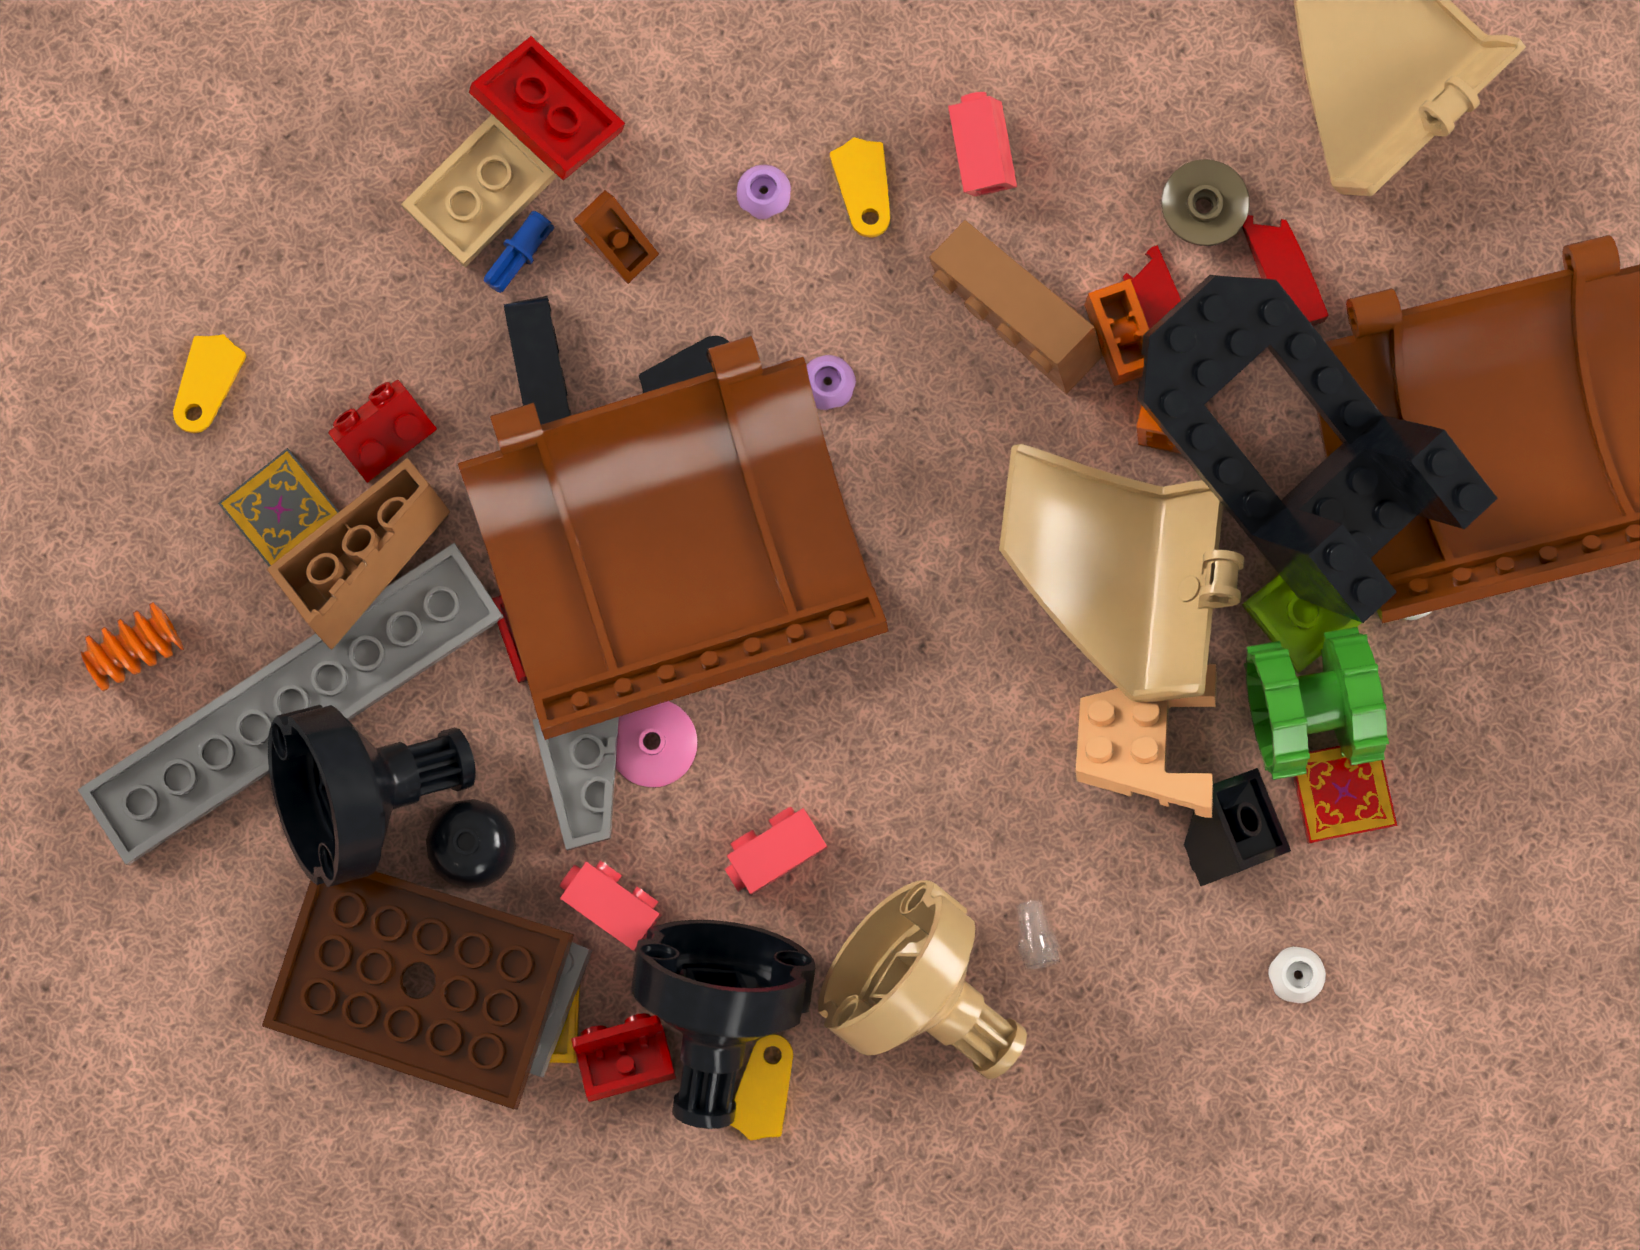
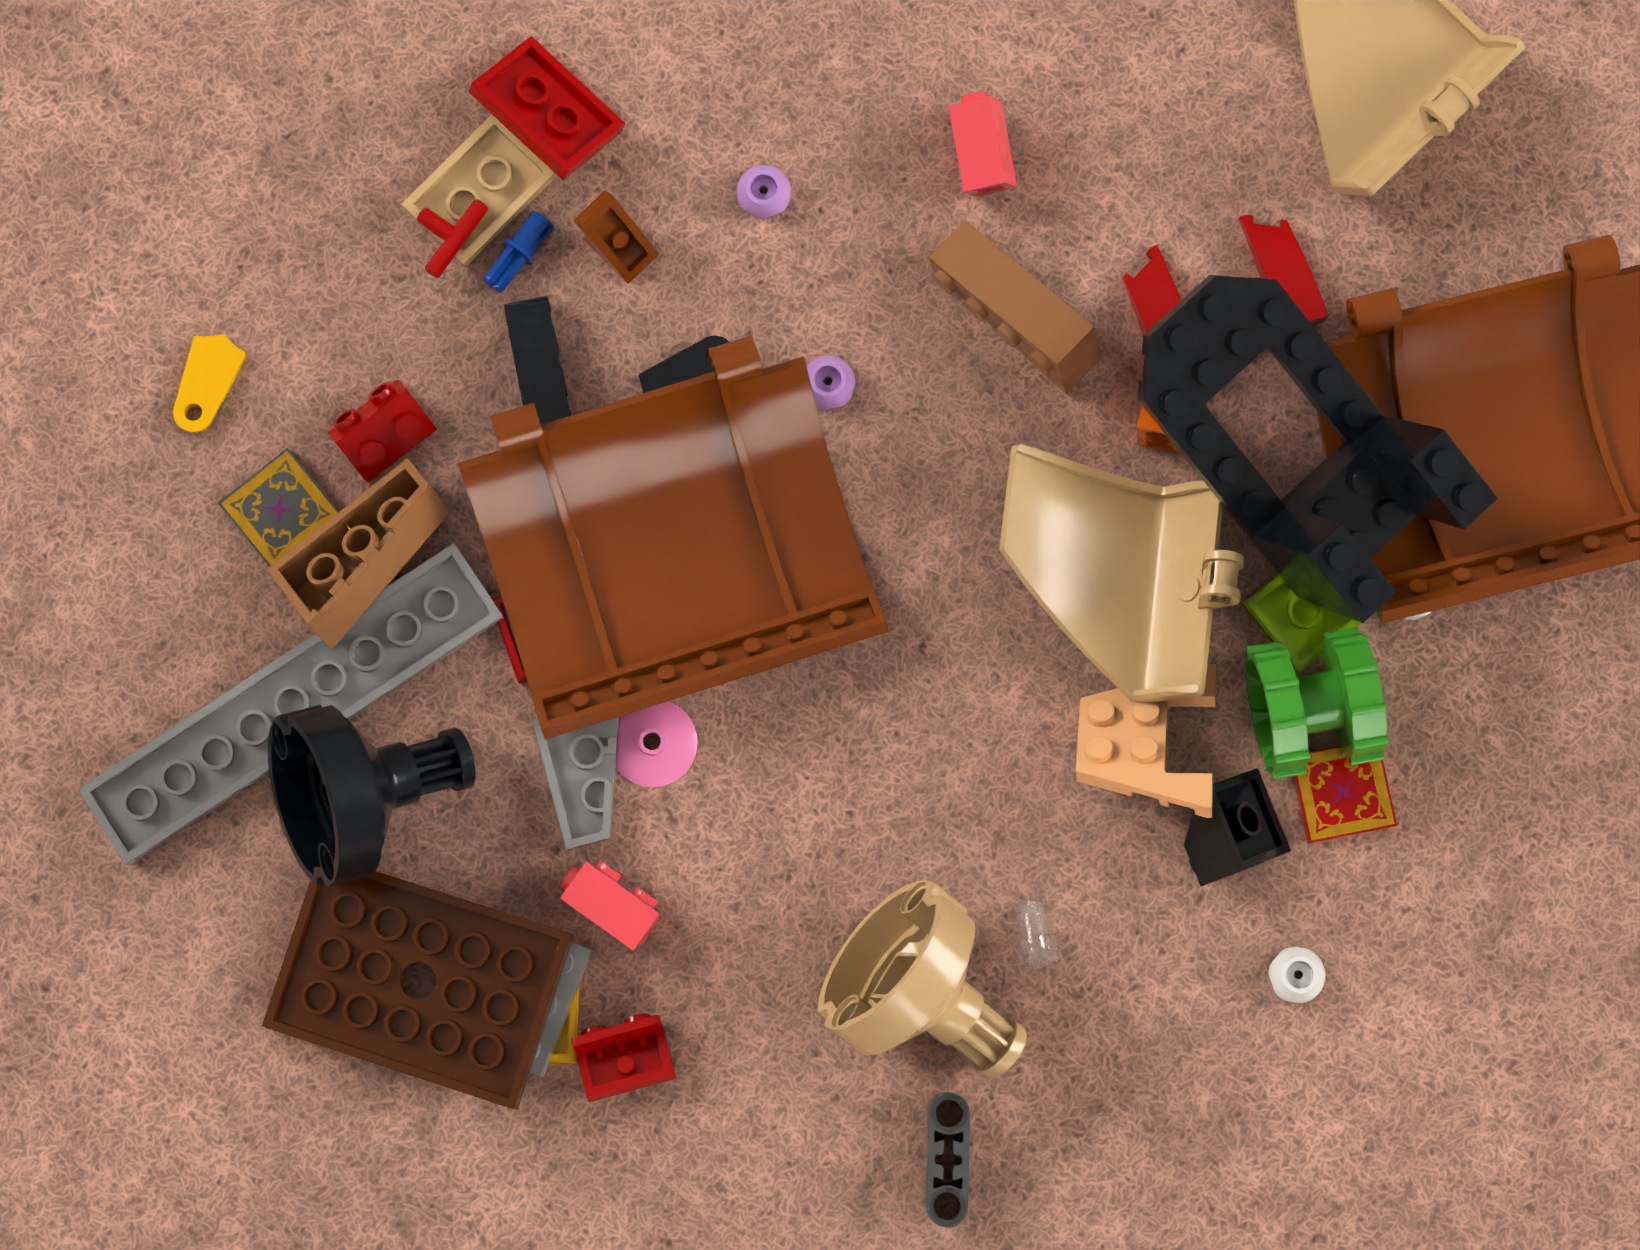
orange piece [81,602,184,691] -> none
black cylinder [426,799,516,889] -> none
black piece [631,920,816,1129] -> none
coral brick [725,807,827,895] -> none
yellow piece [730,1034,793,1141] -> none
yellow piece [830,137,890,238] -> none
orange brick [1084,279,1149,386] -> none
dark tan dish [1161,159,1250,246] -> none
none -> red piece [417,199,488,278]
none -> dark grey beam [925,1092,970,1227]

